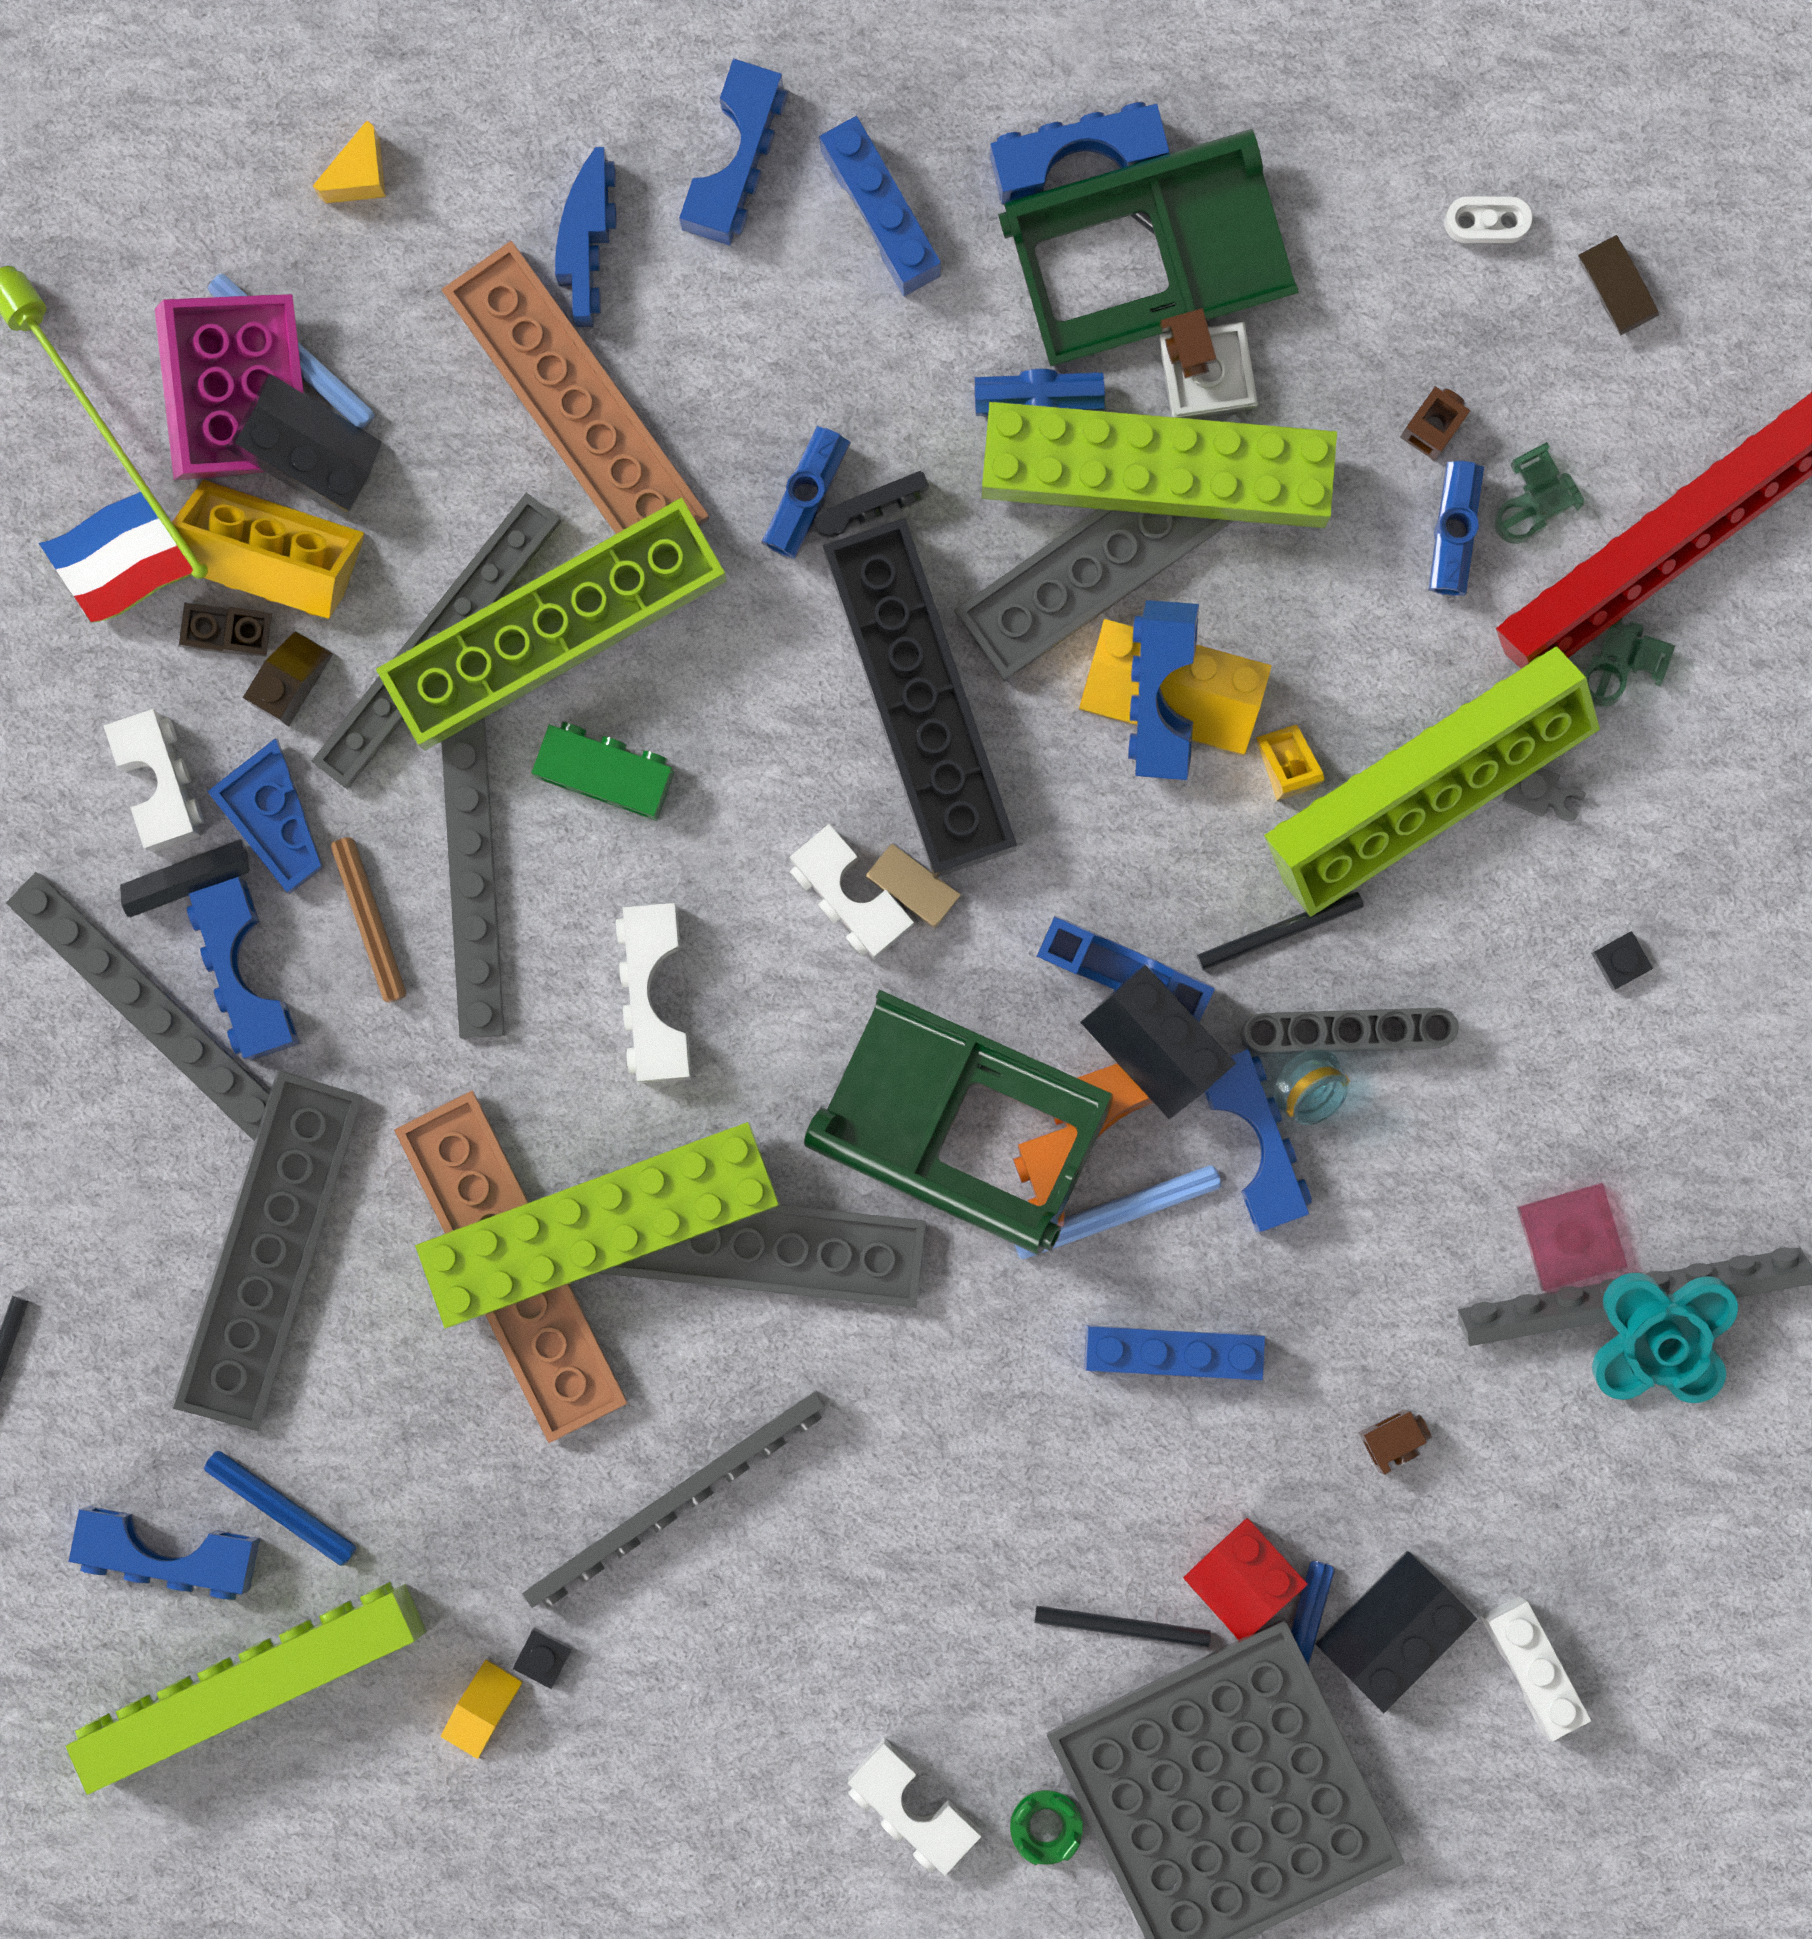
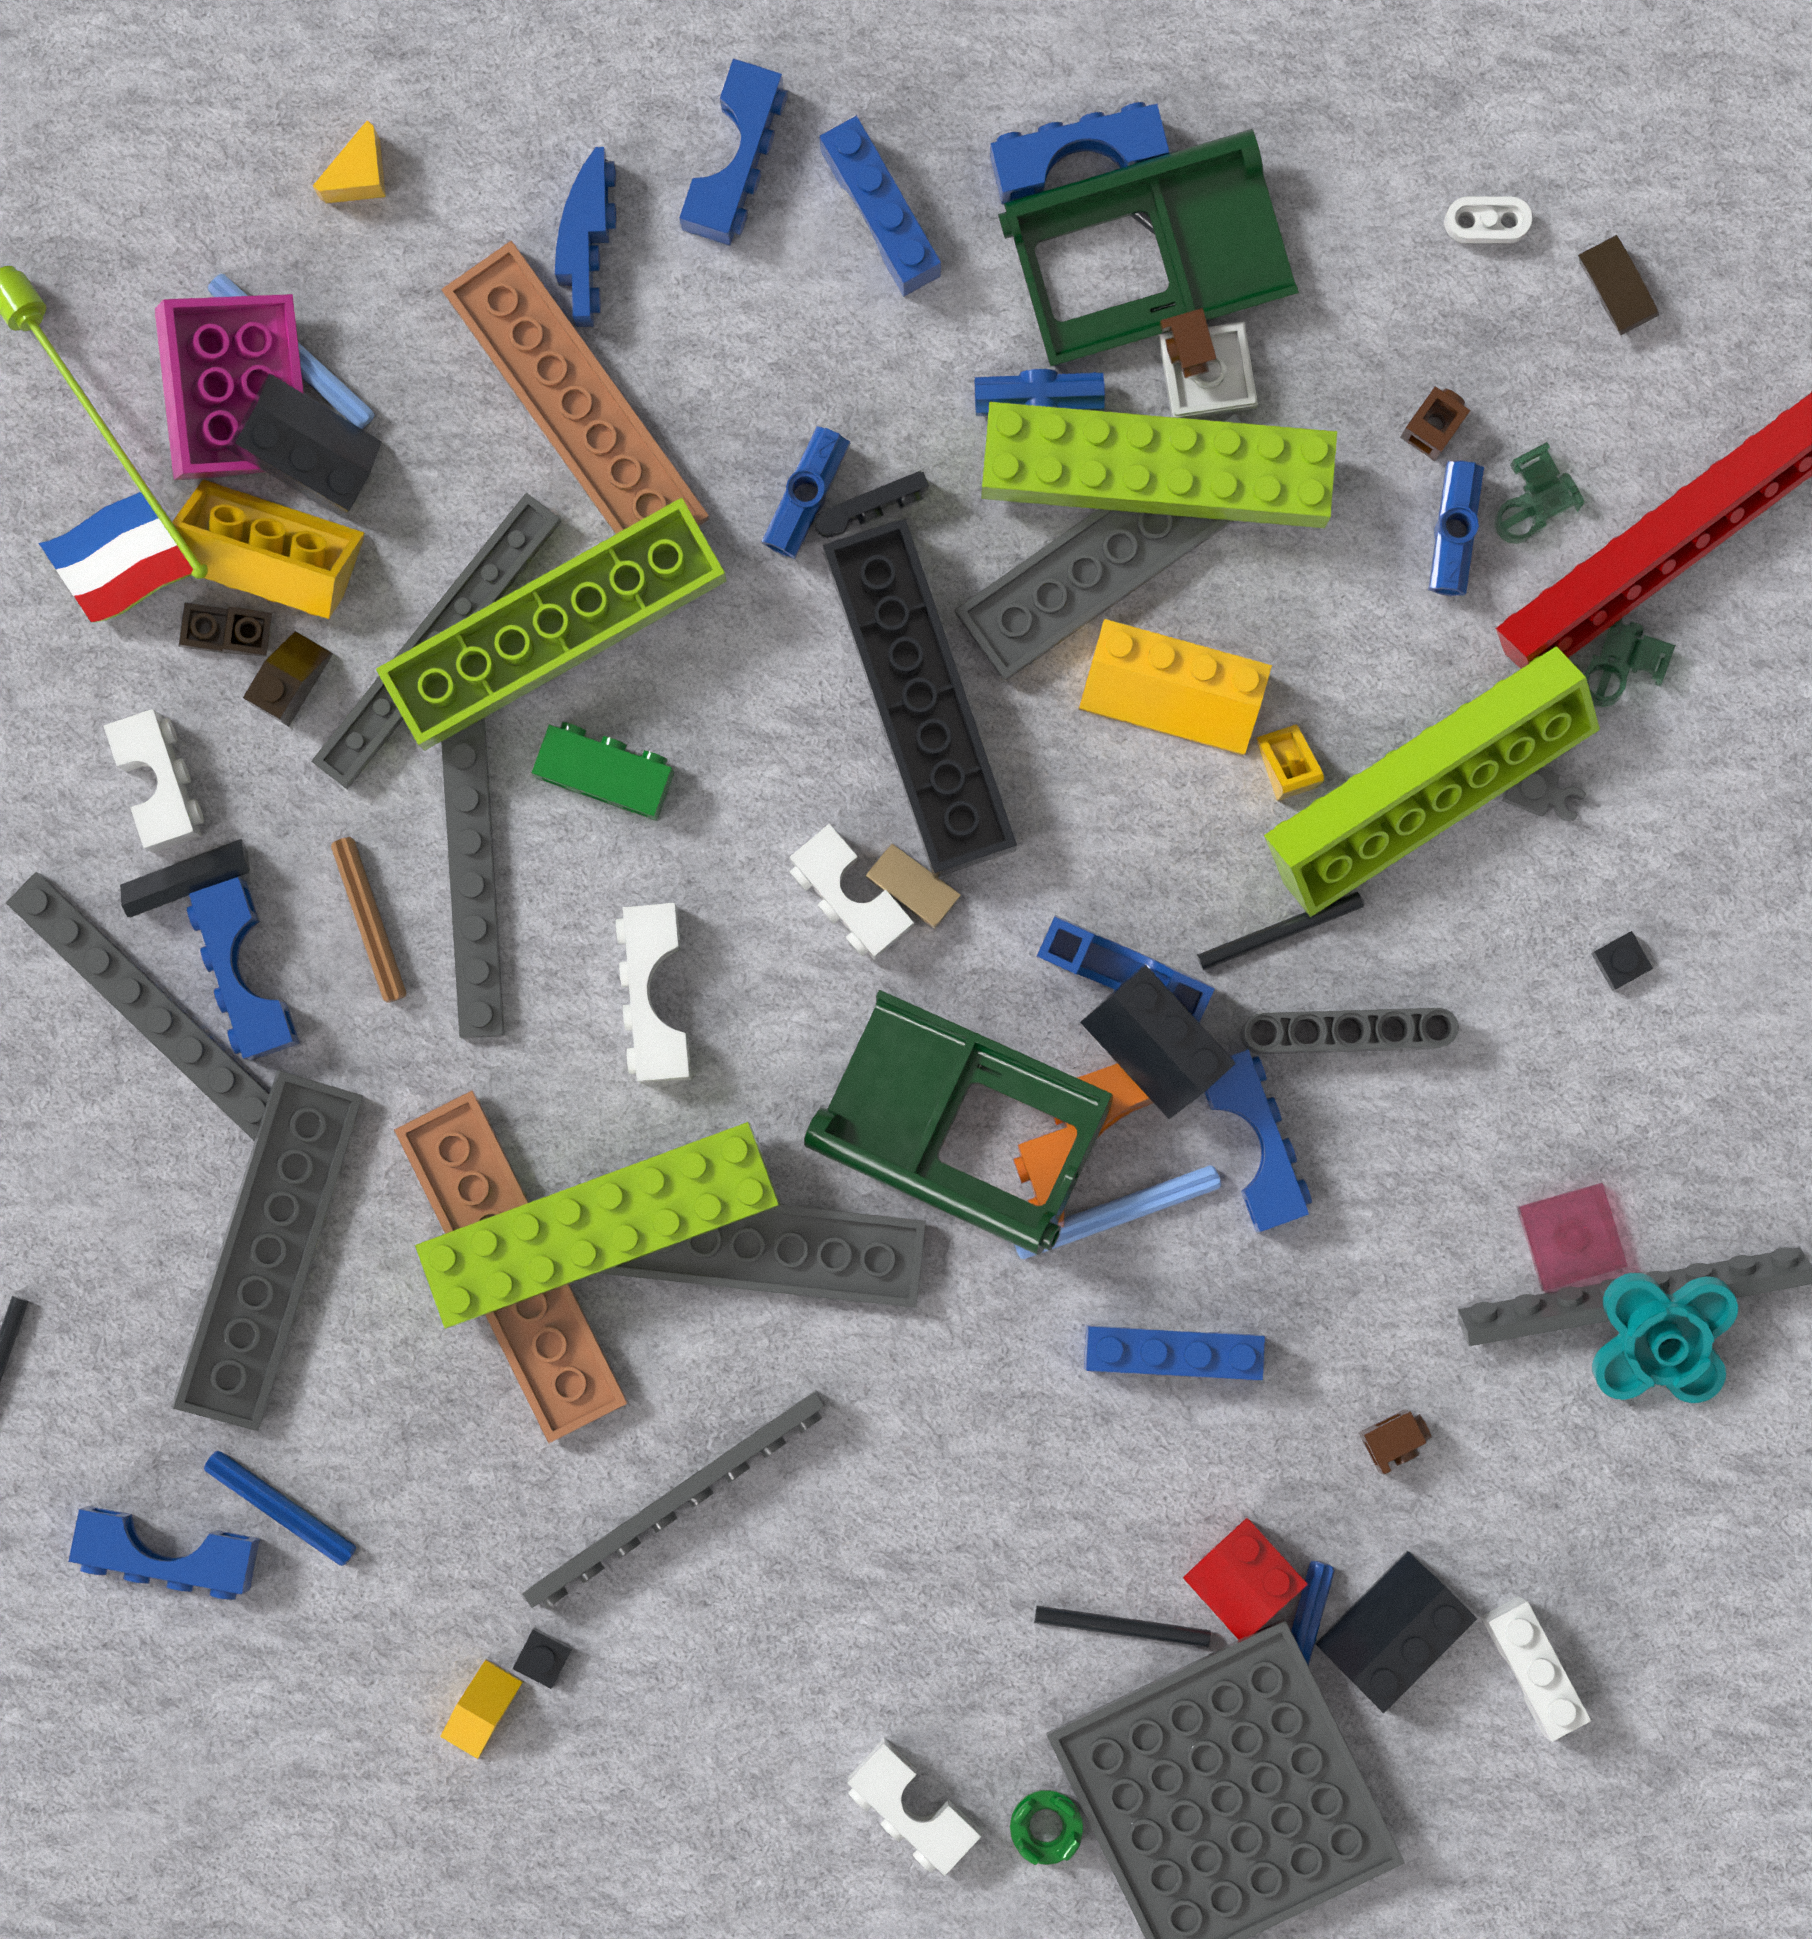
lime brick [65,1581,427,1795] -> none
blue wing [207,738,324,894] -> none
blue arch [1128,600,1199,780] -> none
clear light blue piece [1274,1050,1350,1126] -> none

